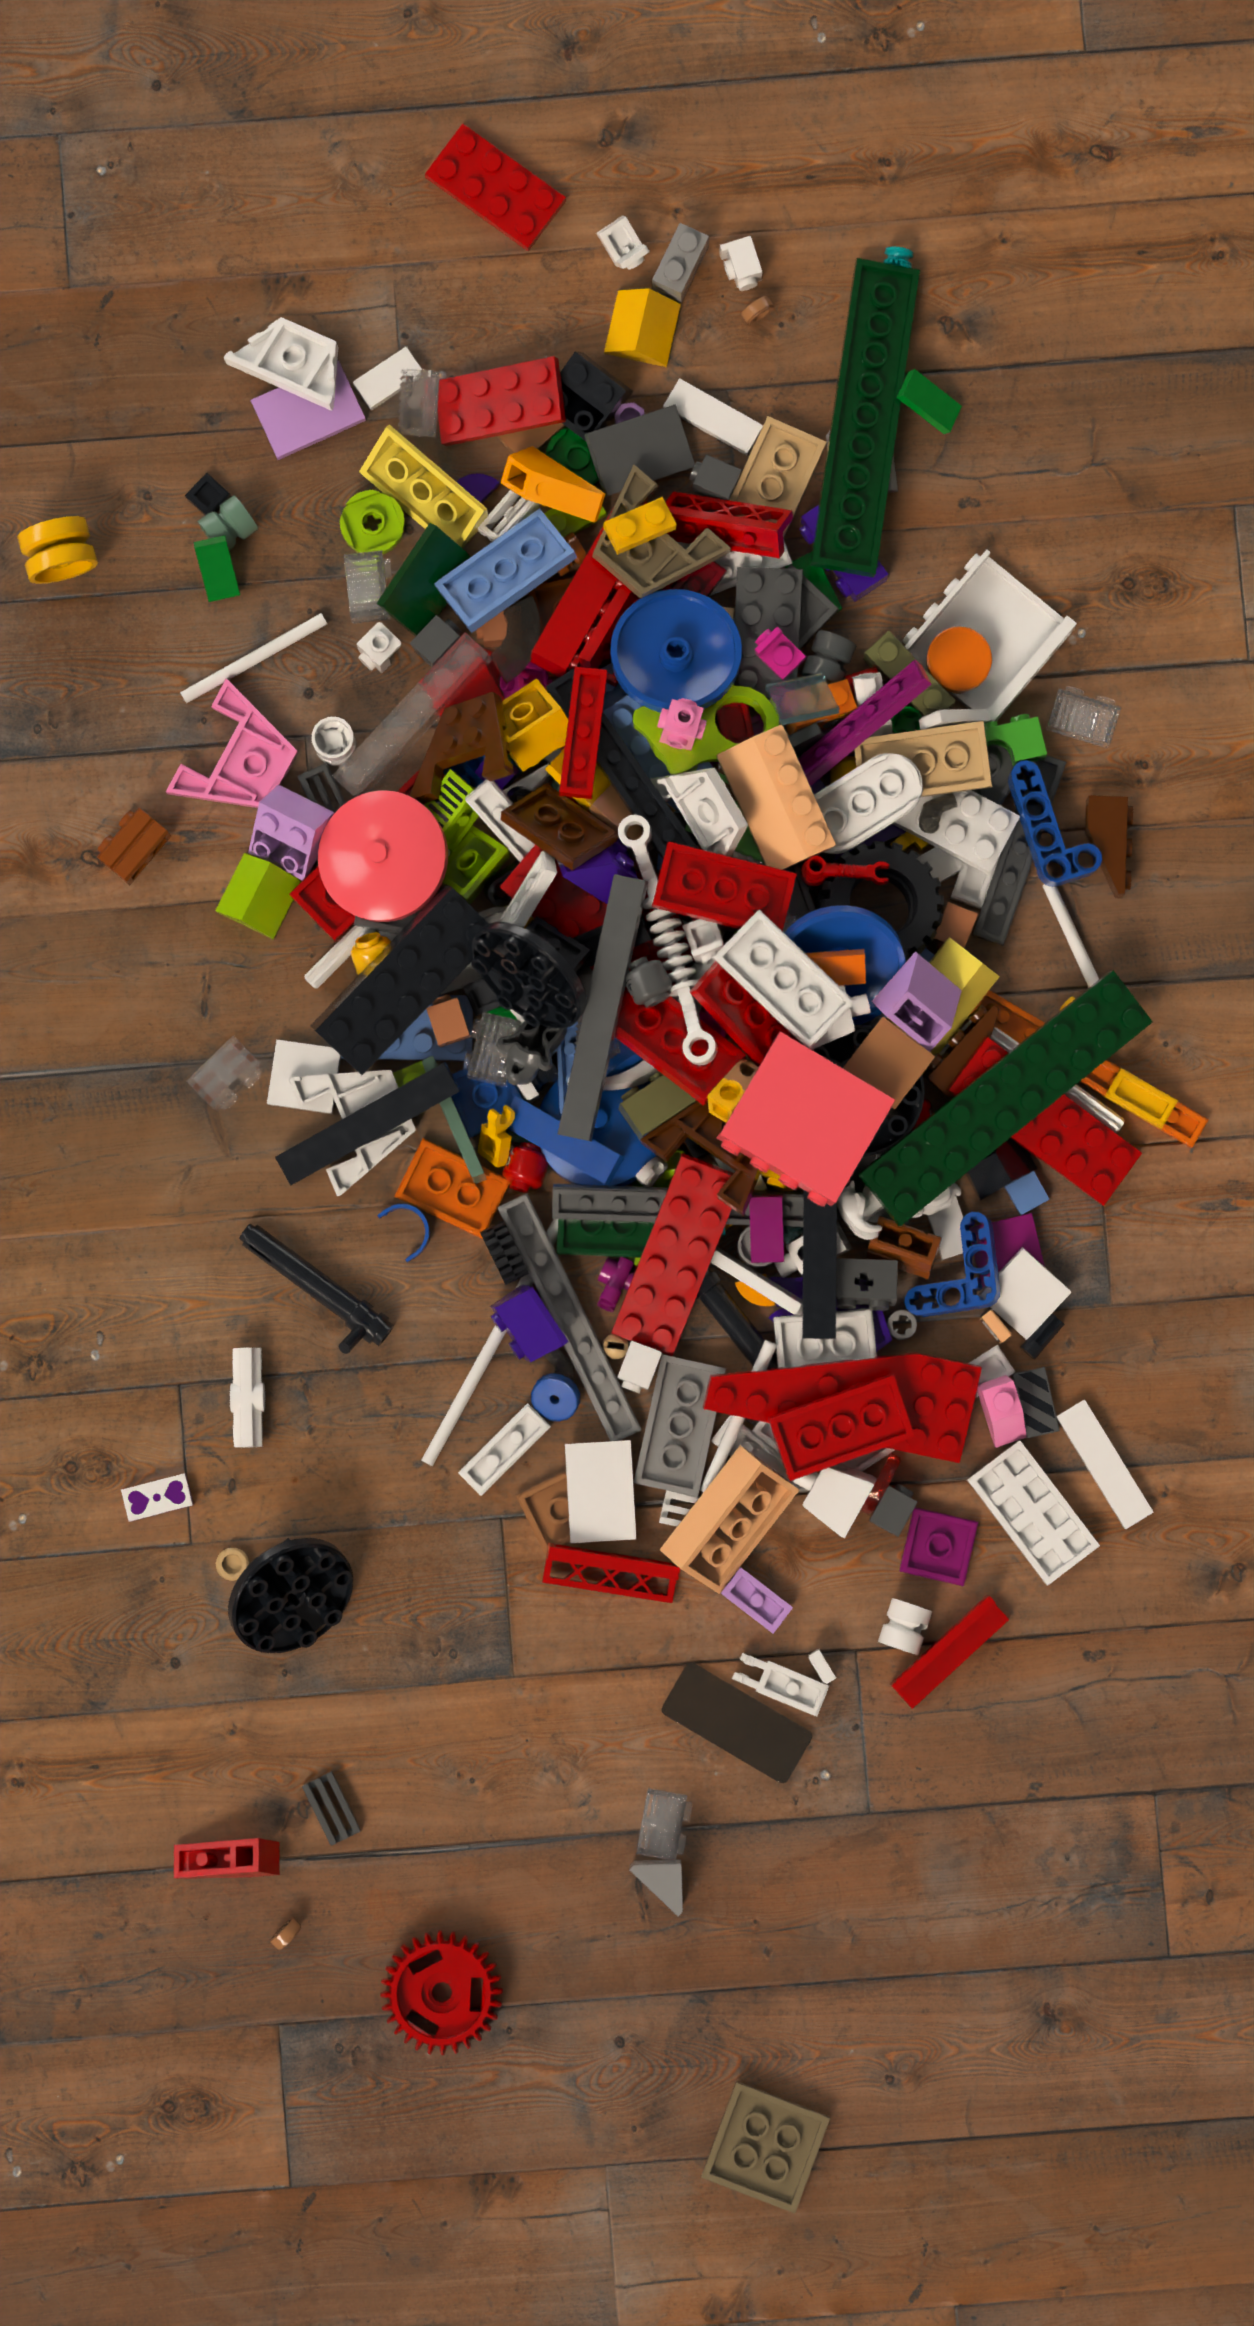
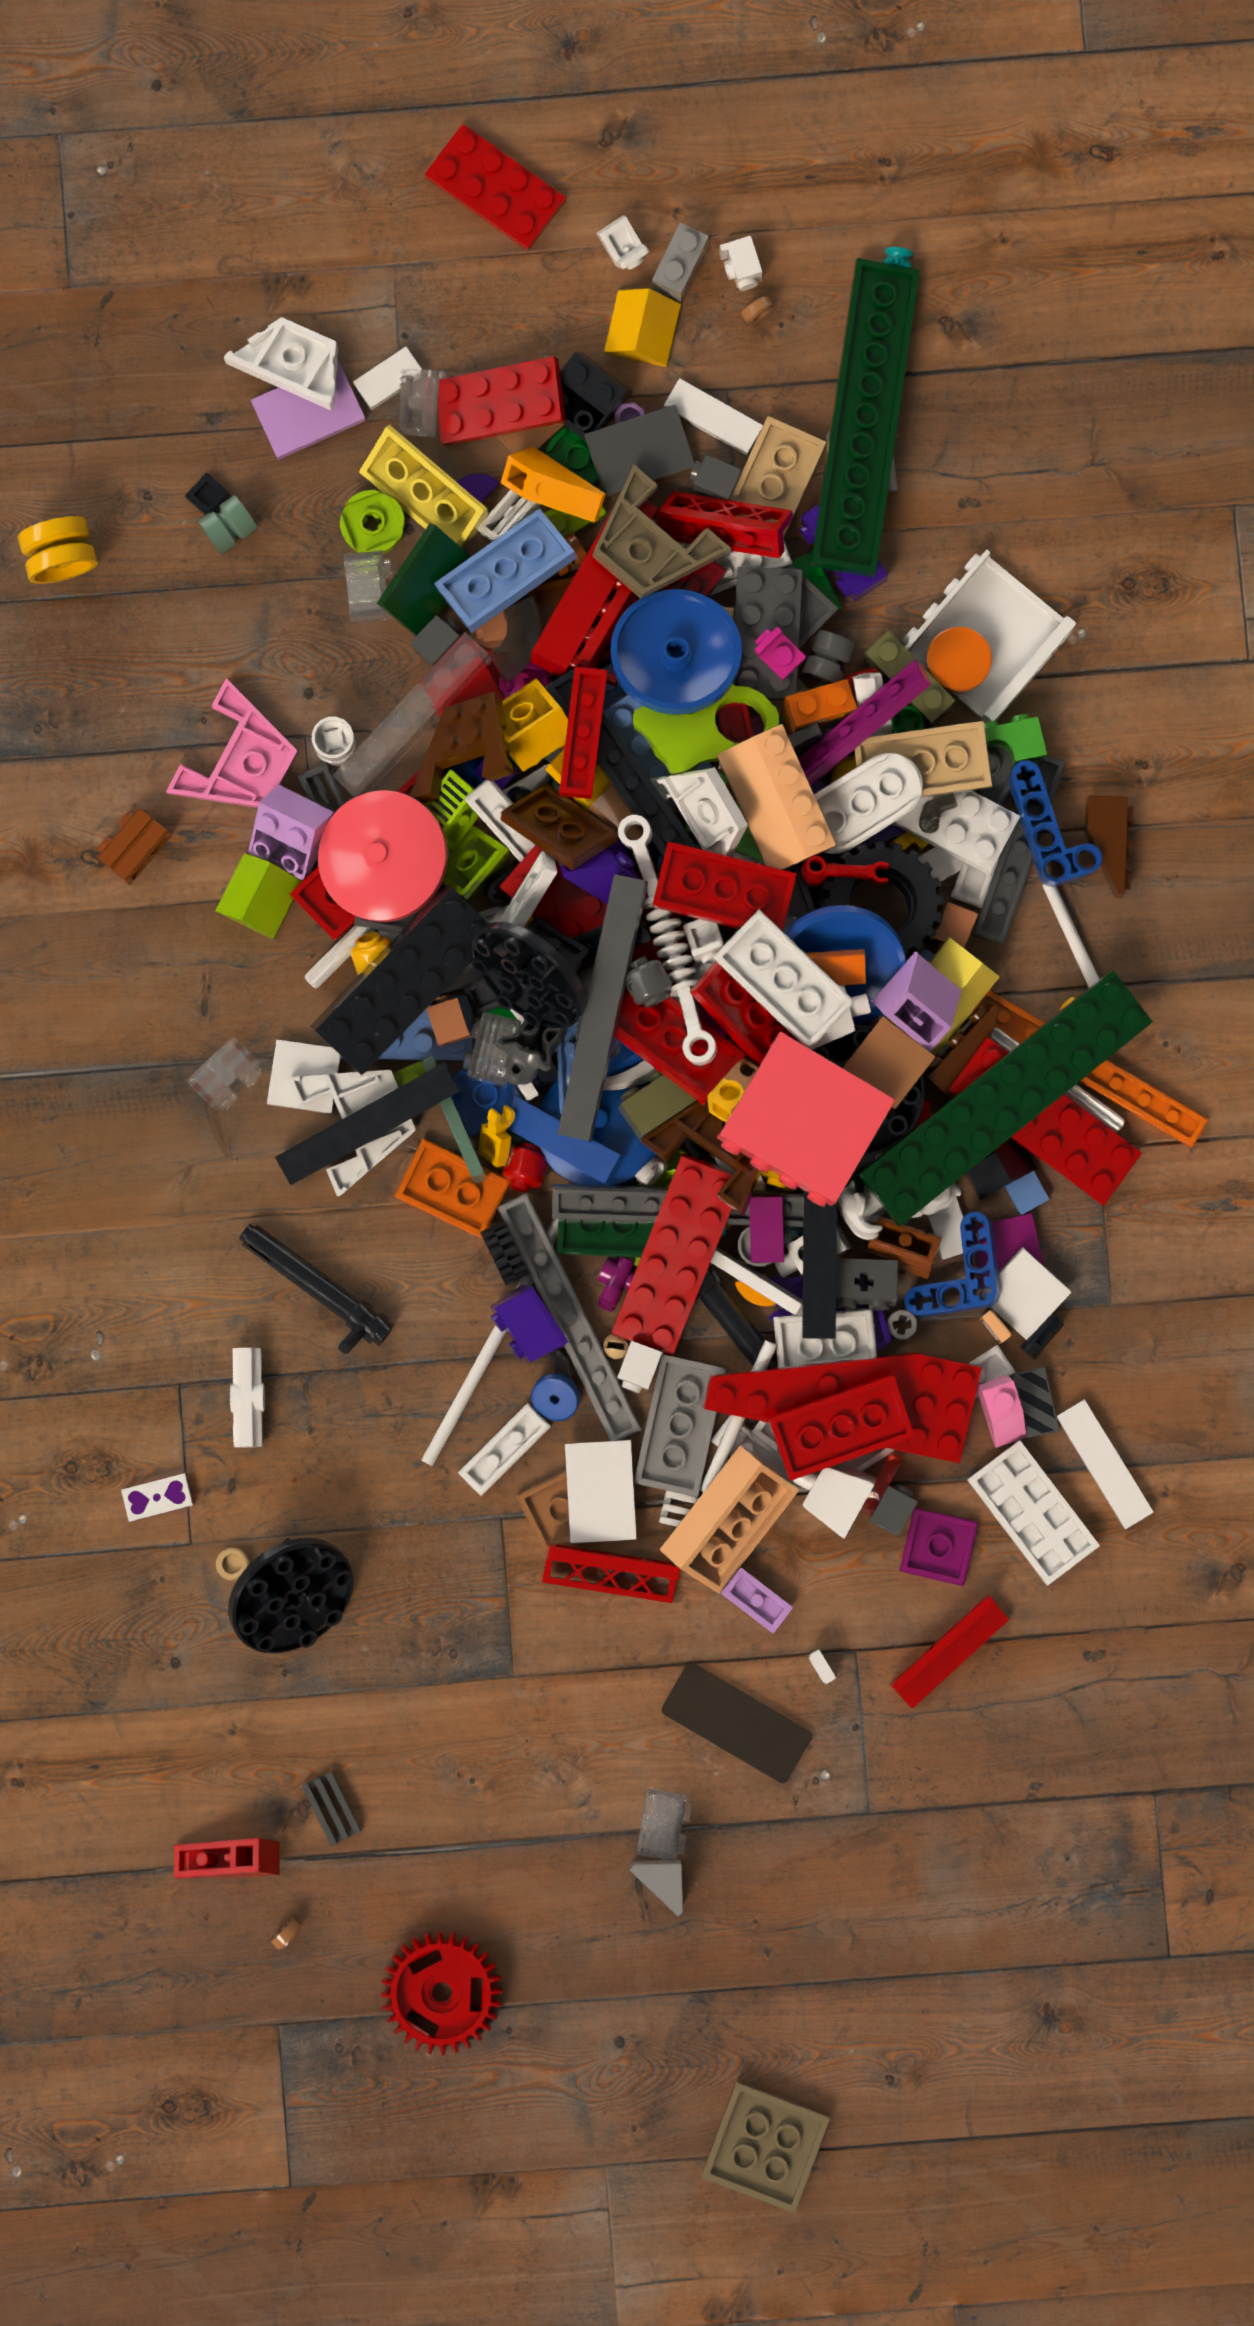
white piece [180,613,327,704] -> none
green tile [194,535,240,602] -> none
white bracket [357,622,402,673] -> none
blue helmet [377,1204,430,1262] -> none
yellow plate [603,497,677,555] -> none
bright pink brick [657,698,707,751] -> none
white hinge [732,1653,829,1717] -> none
clear light blue piece [765,673,839,725] -> none
white wheel [878,1598,933,1655] -> none
green tile [897,369,962,434] -> none
white tile [919,709,991,730] -> none
clear brick [1046,686,1121,749] -> none
yellow tile [1104,1068,1178,1130] -> none

